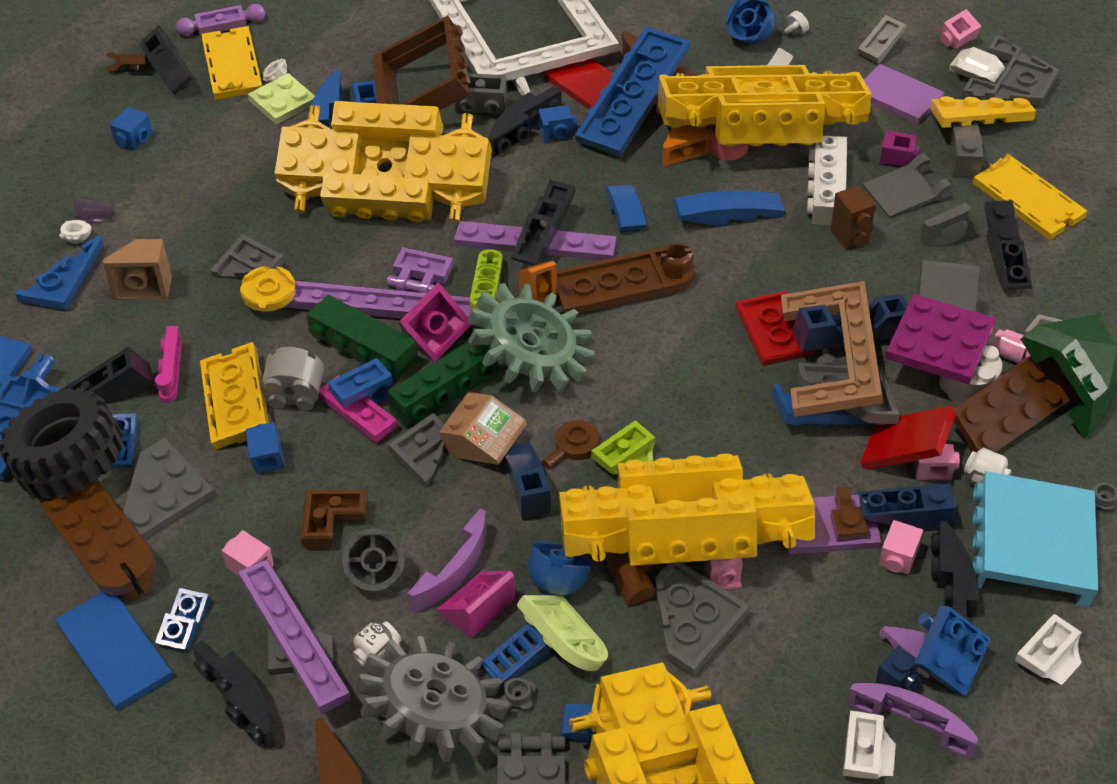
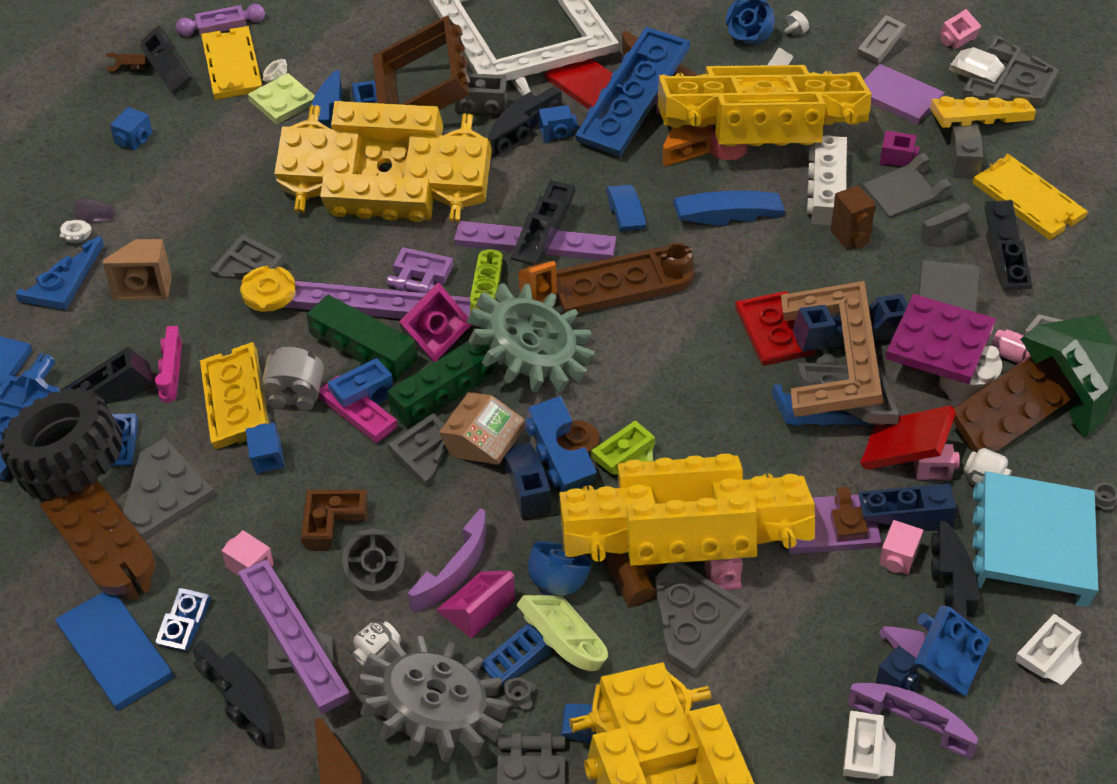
none -> blue arch [524,396,597,492]

